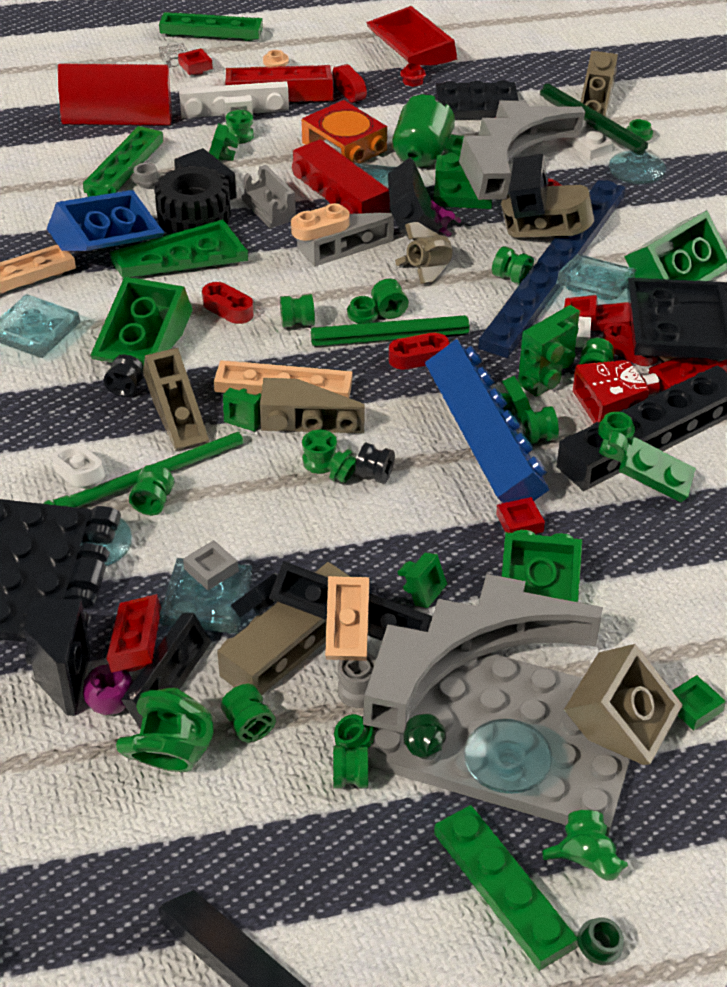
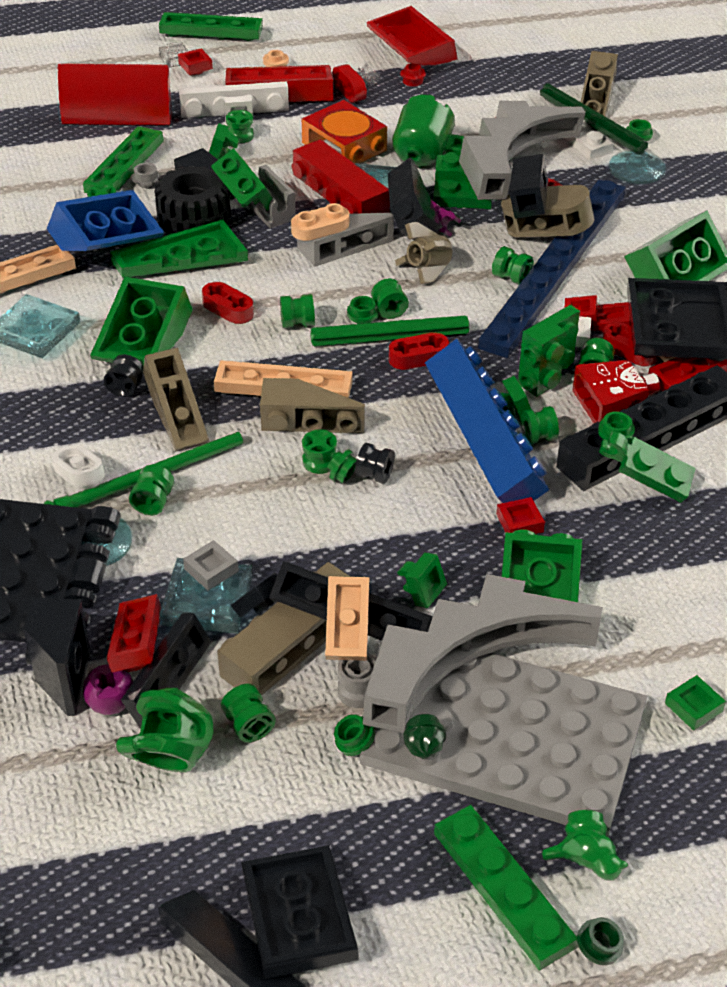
green tile [223,388,261,432] -> none
green wheel [333,745,368,789] -> none
black plate [435,80,519,120] -> none
clear light blue dish [464,719,552,794] -> none
clear light blue plate [557,254,636,300] -> none
dark tan slope [564,644,683,765] -> none
none -> green bracket [211,148,273,211]
none -> black tile [241,845,359,979]
none -> clear plate [358,63,381,87]

